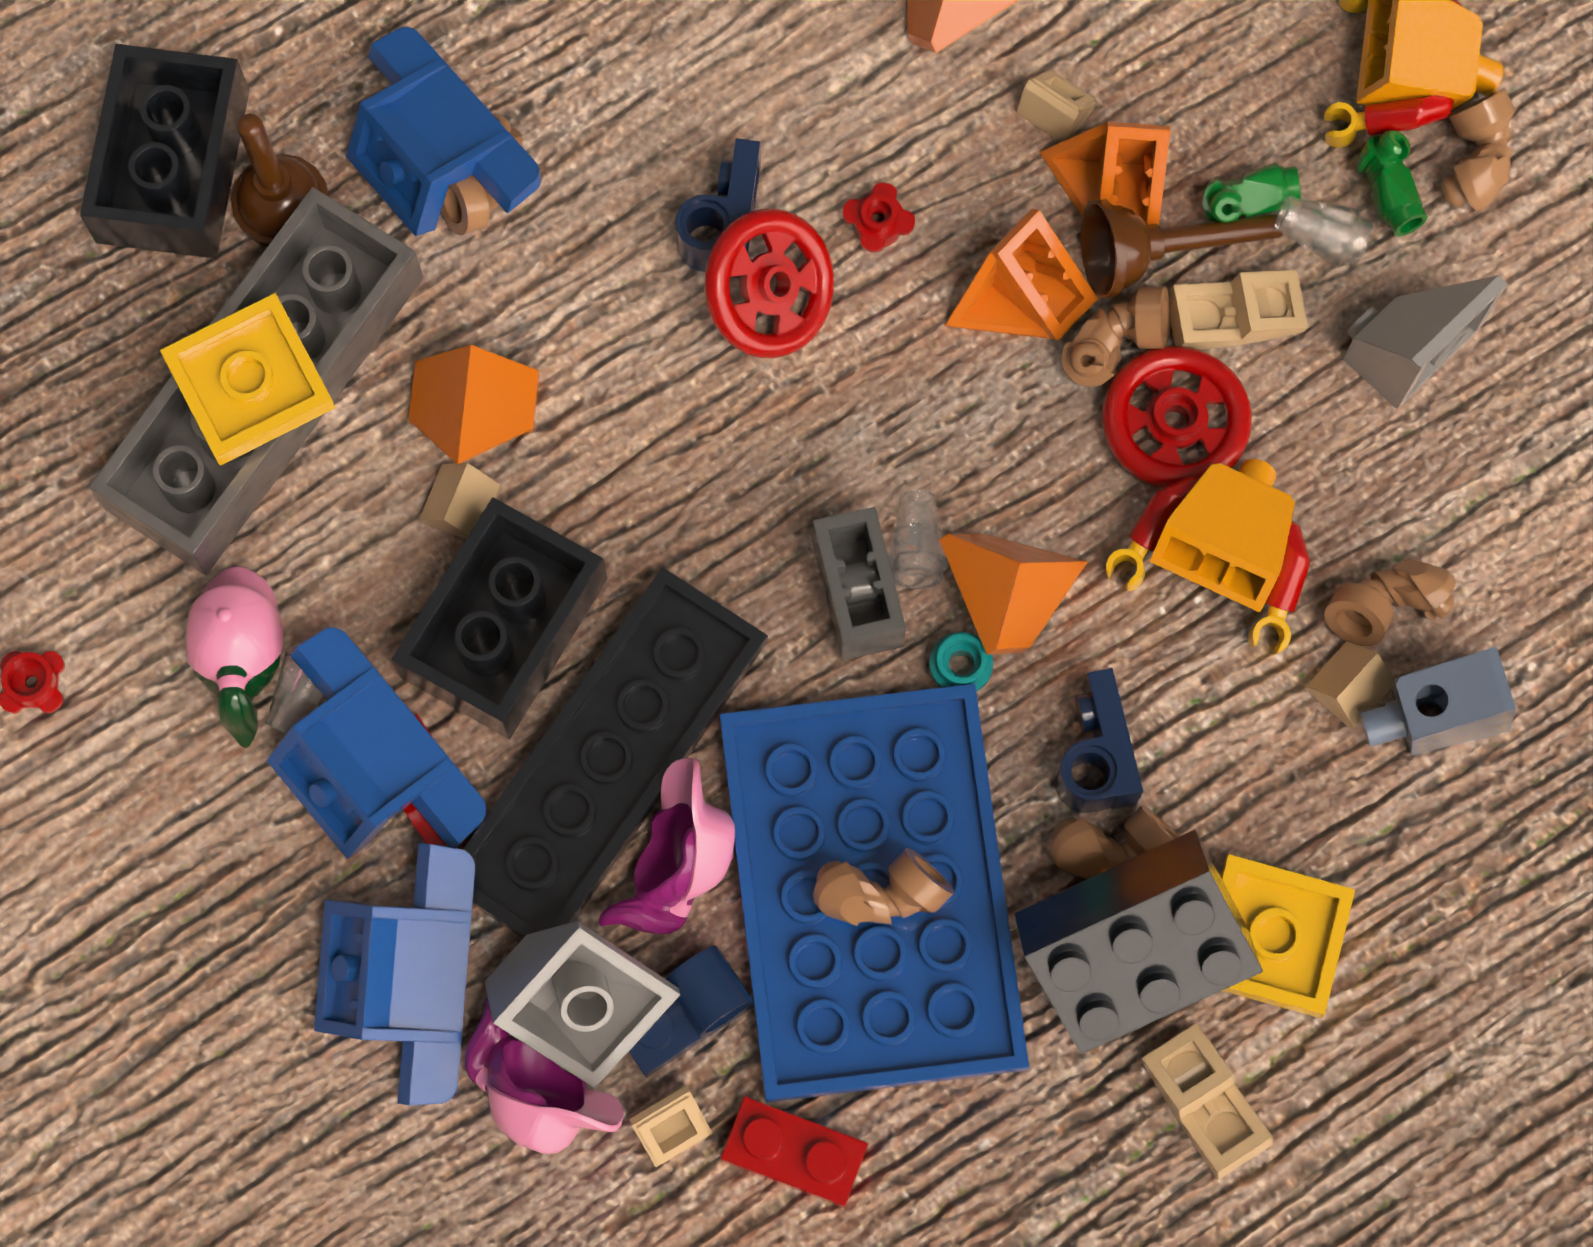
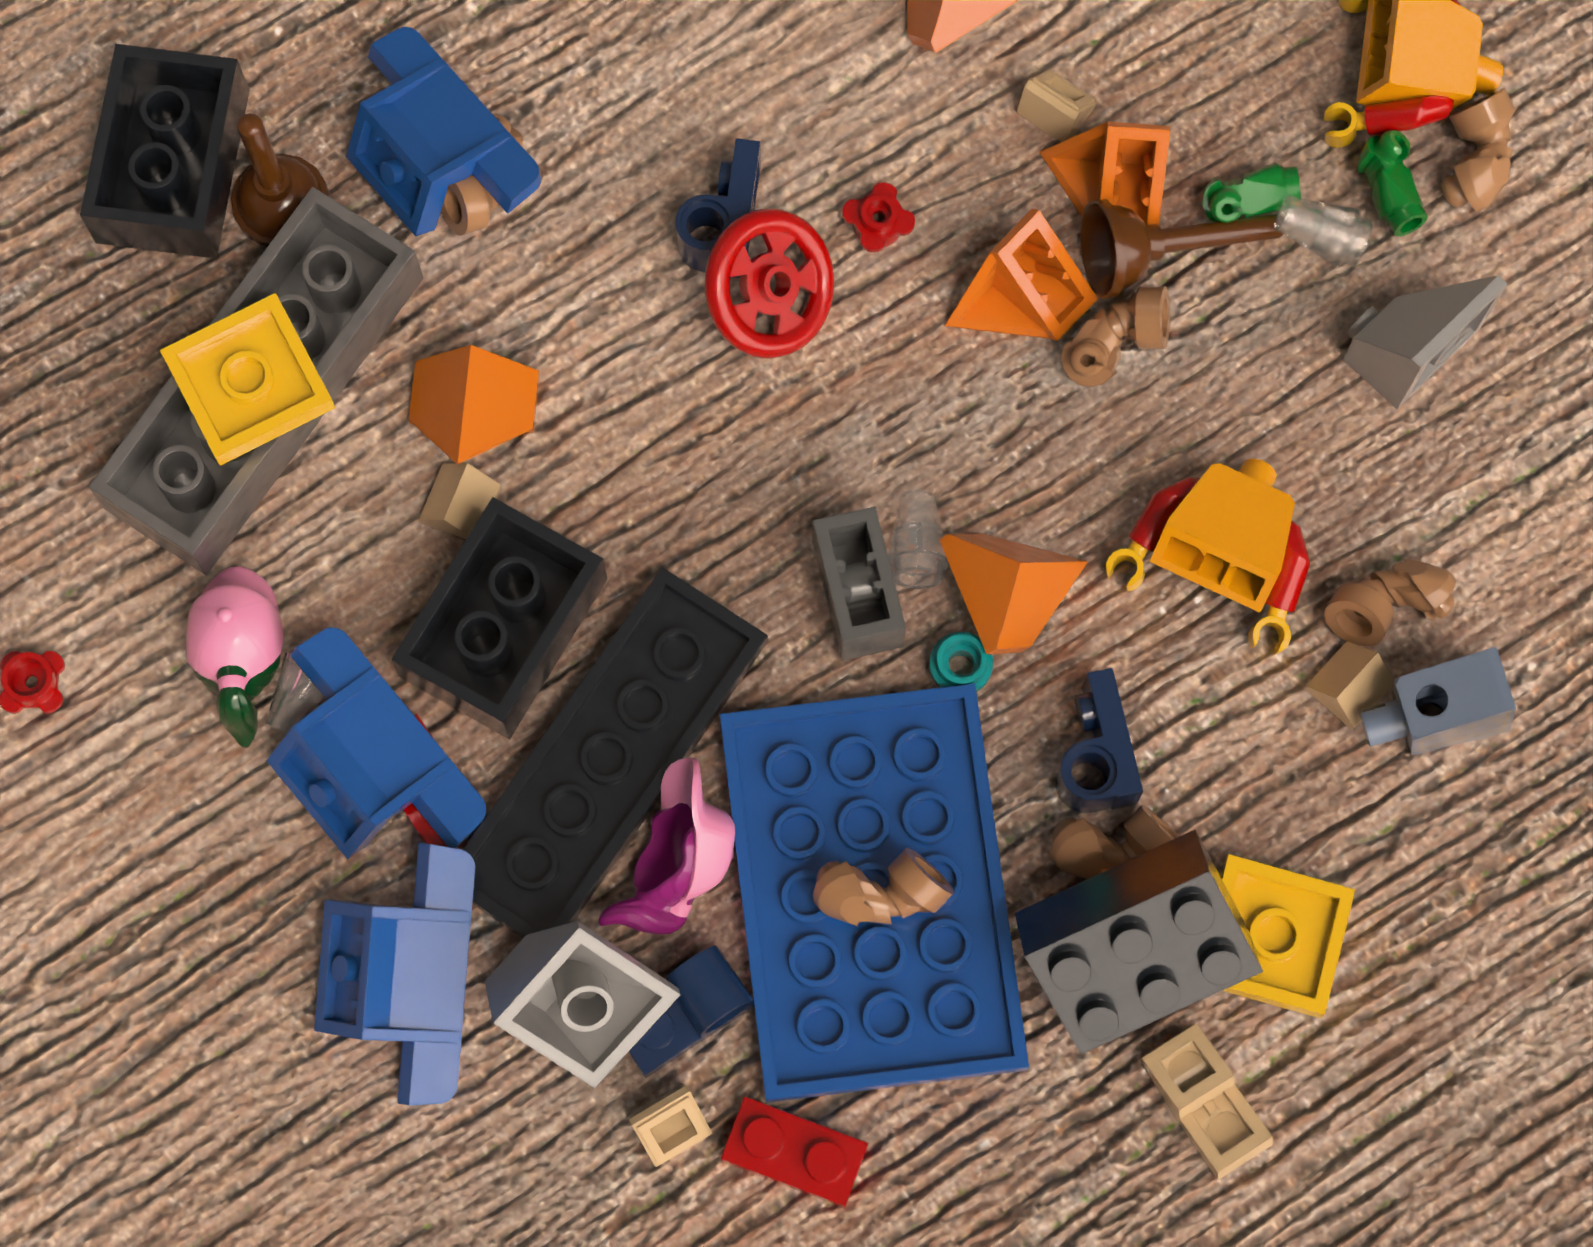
hair [465,996,624,1154] -> none
red plate [1102,346,1252,488] -> none
tan slope [1168,270,1308,350] -> none

